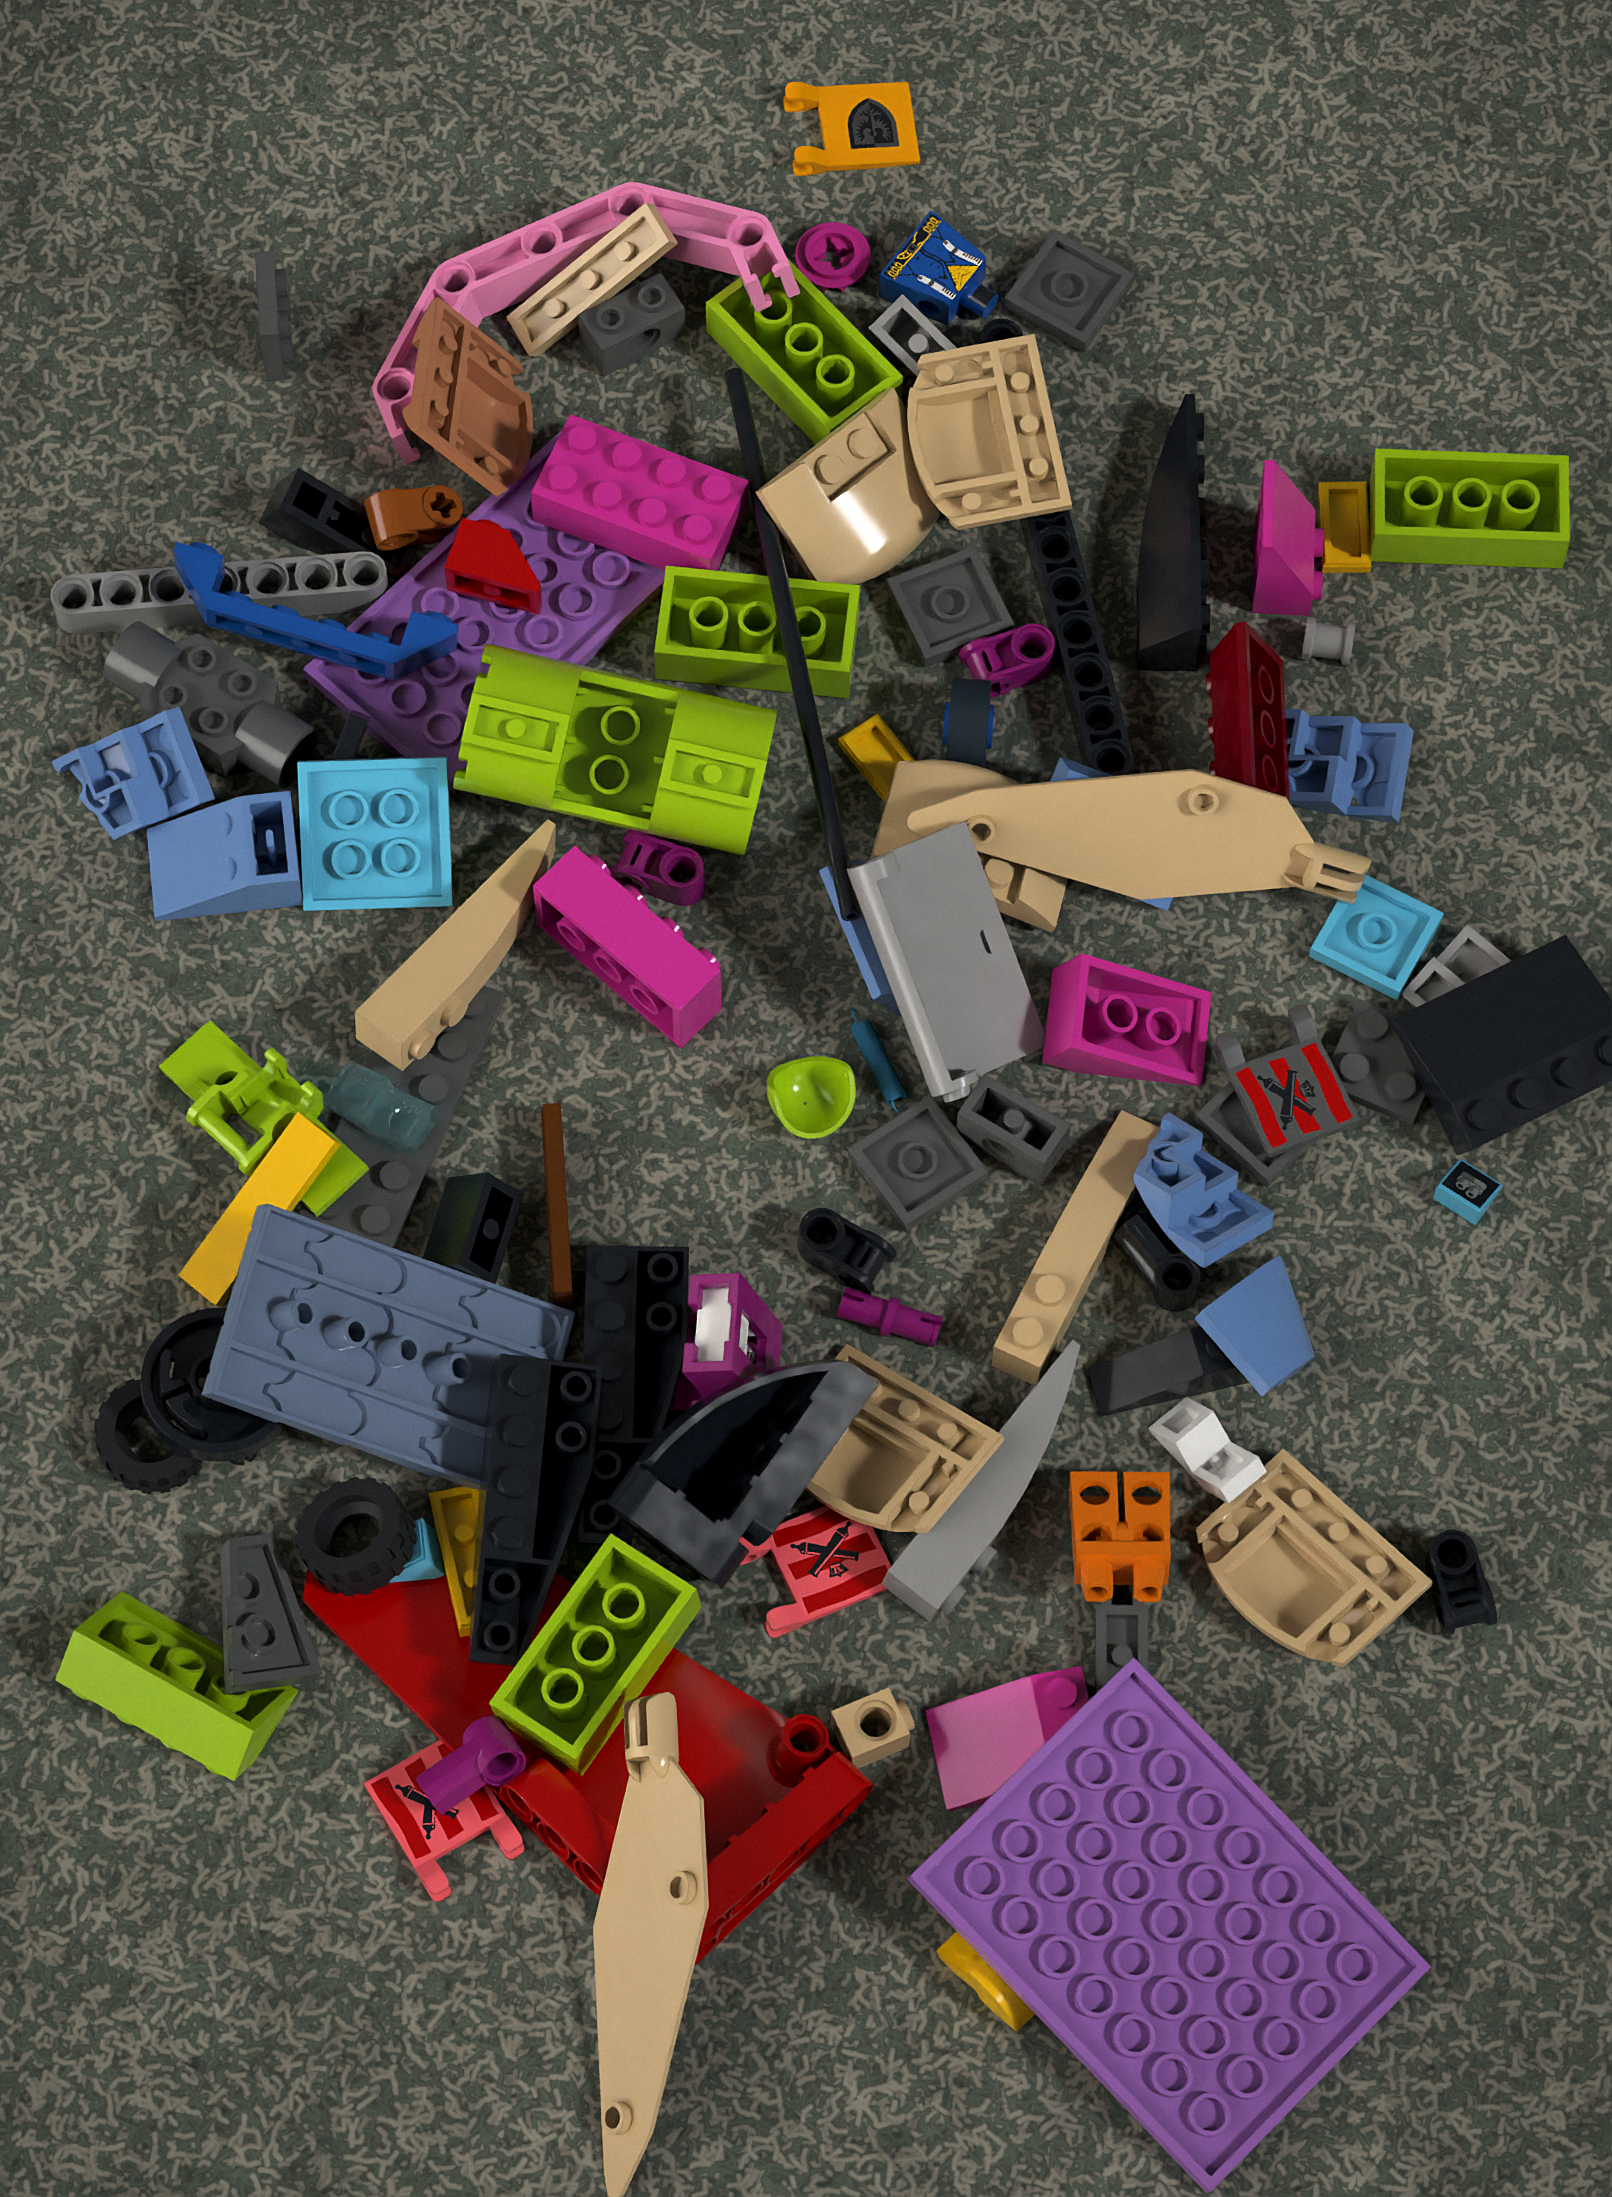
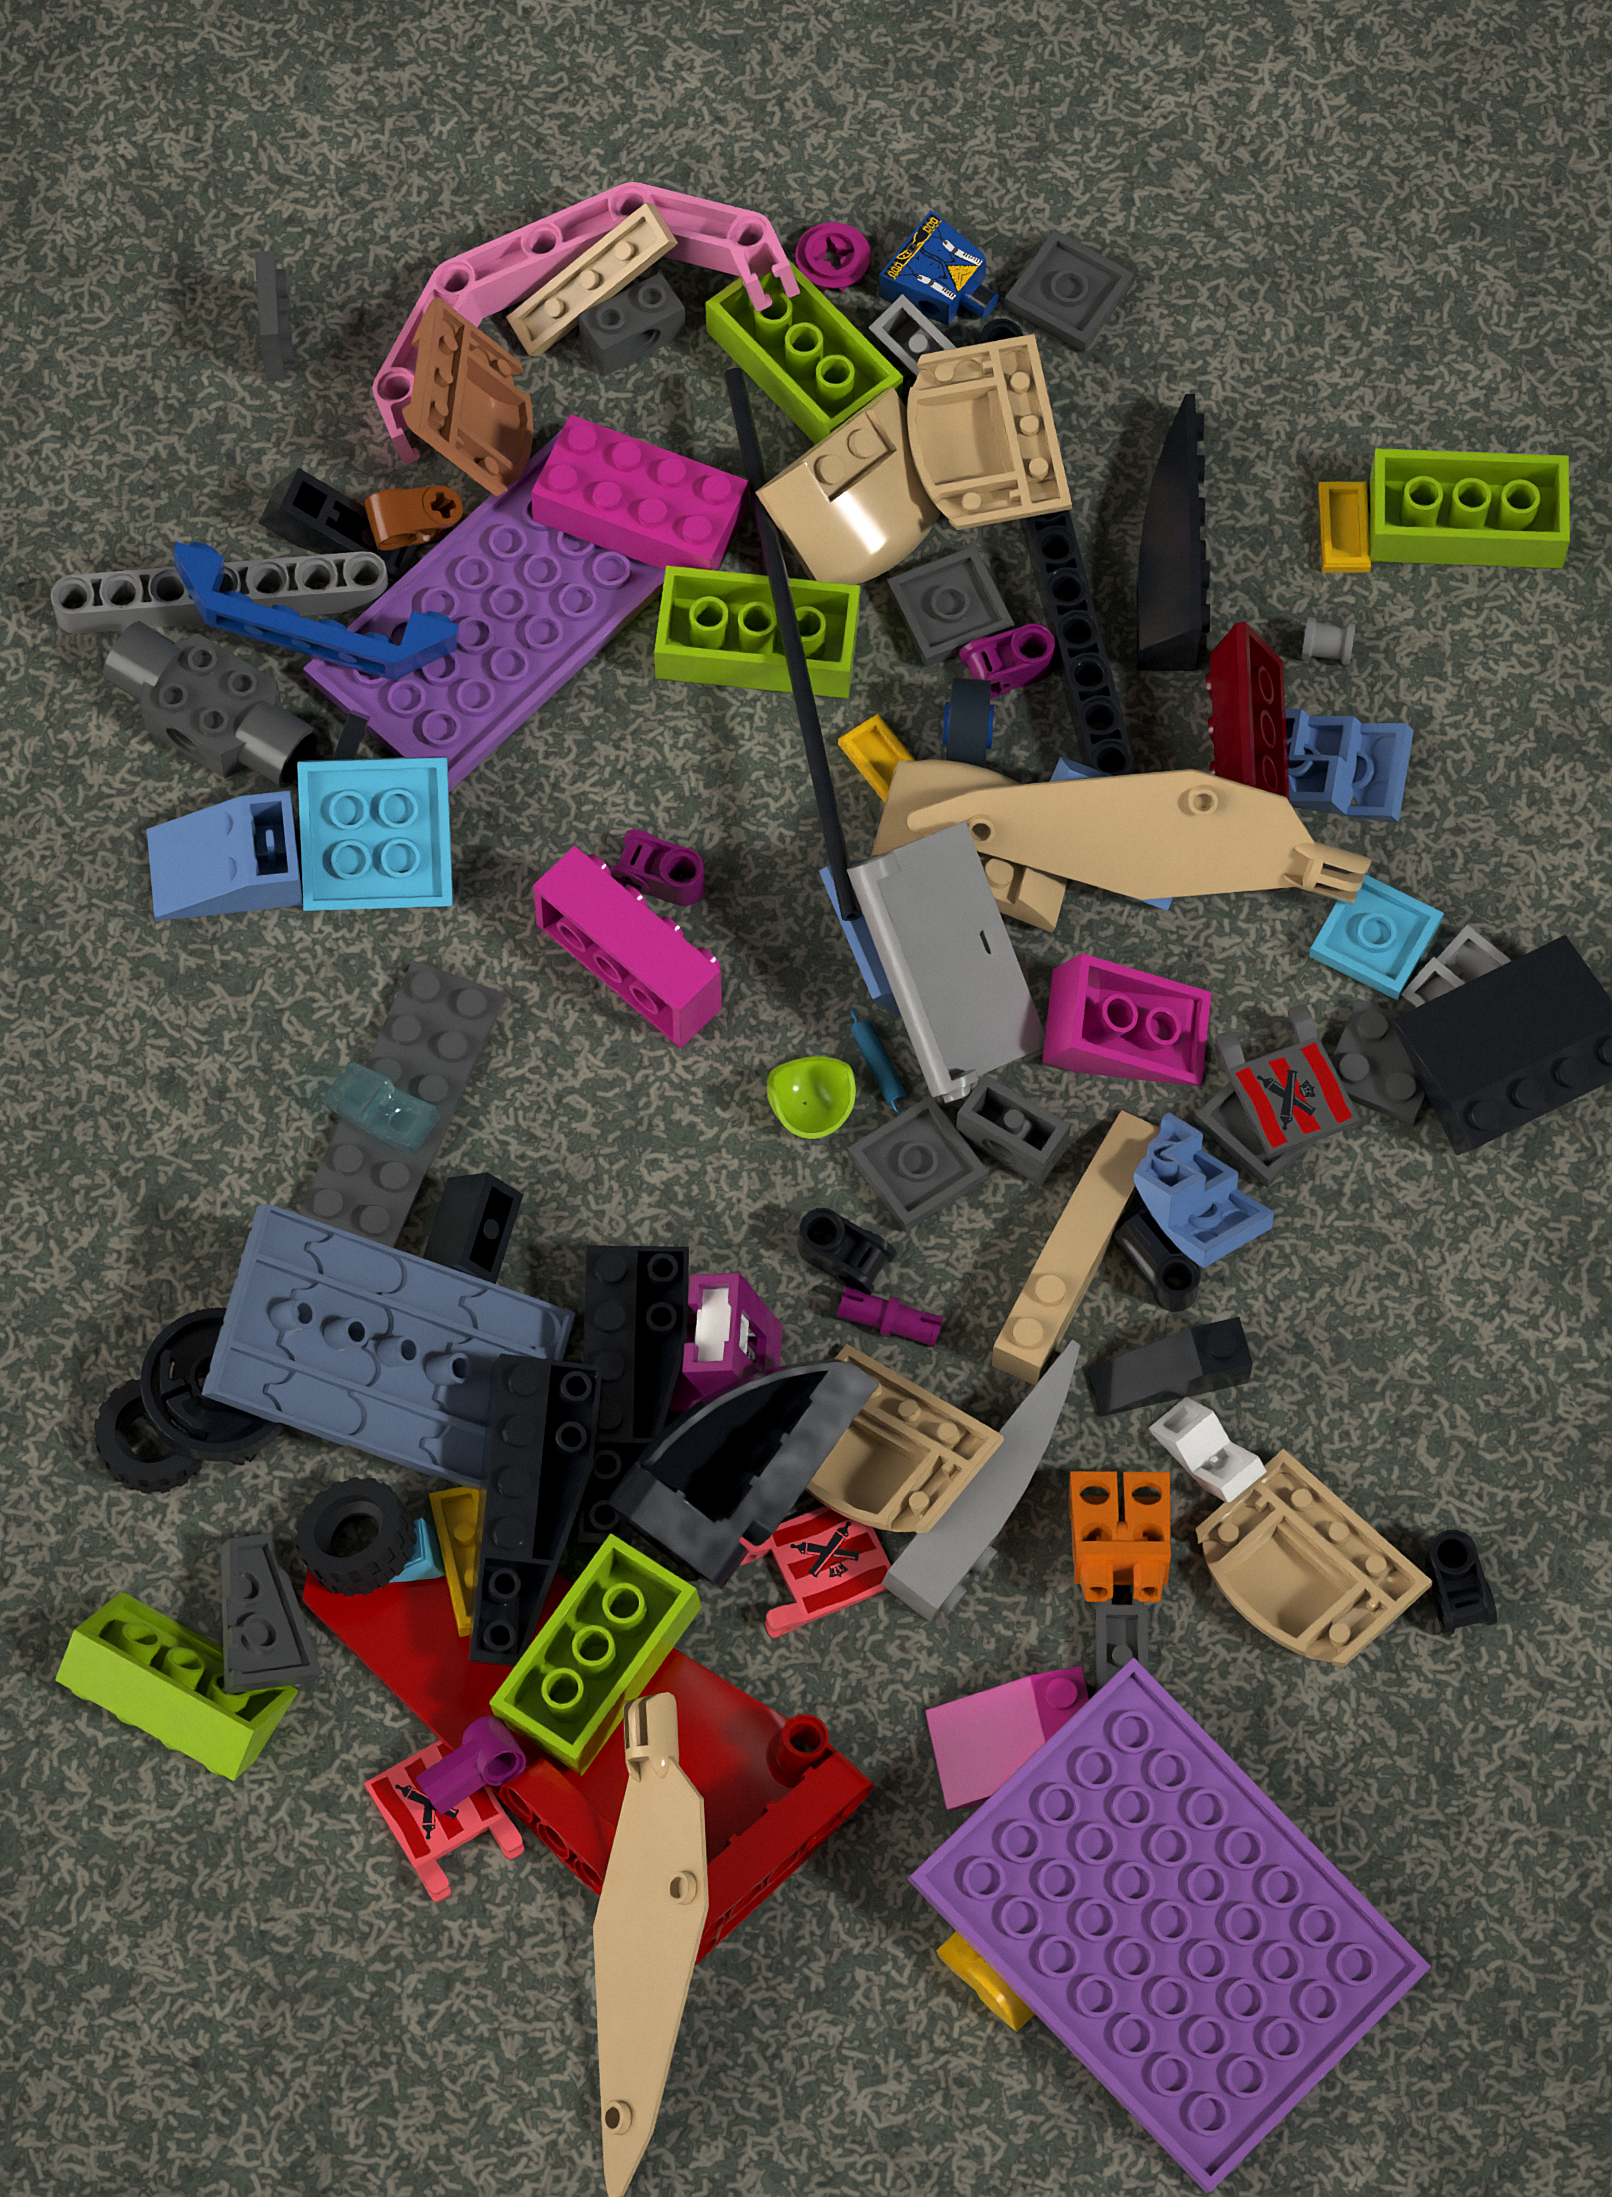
medium blue slope [52,707,215,840] -> none
lime piece [158,1020,369,1217] -> none
yellow tile [178,1112,341,1307] -> none
tan slope [355,819,556,1071] -> none
red slope [444,518,542,615] -> none
lime cylinder [453,643,777,856] -> none
reddish brown tile [541,1103,574,1309] -> none
light orange flag [783,82,920,176] -> none
tan brick [830,1687,915,1768] -> none
medium blue slope [1194,1255,1315,1396] -> none
dark pink slope [1252,460,1324,616] -> none
slope [1433,1159,1503,1225] -> none

